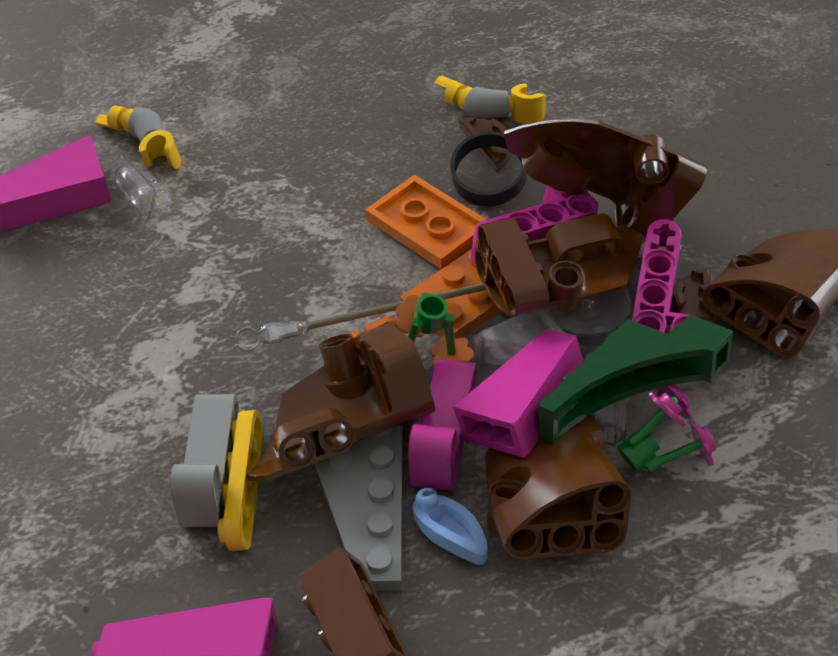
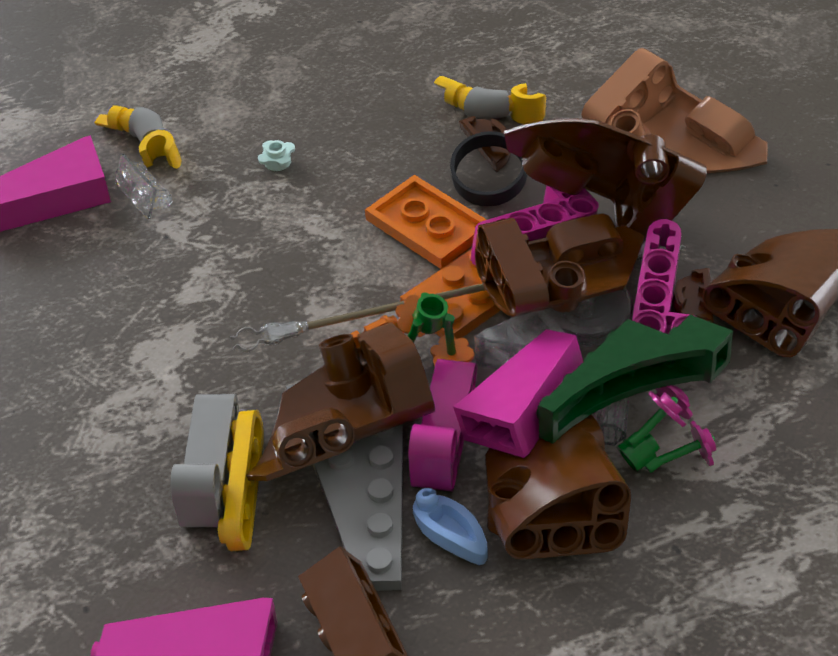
none -> light aqua plate [258,140,295,171]
none -> nougat panel [581,48,768,173]

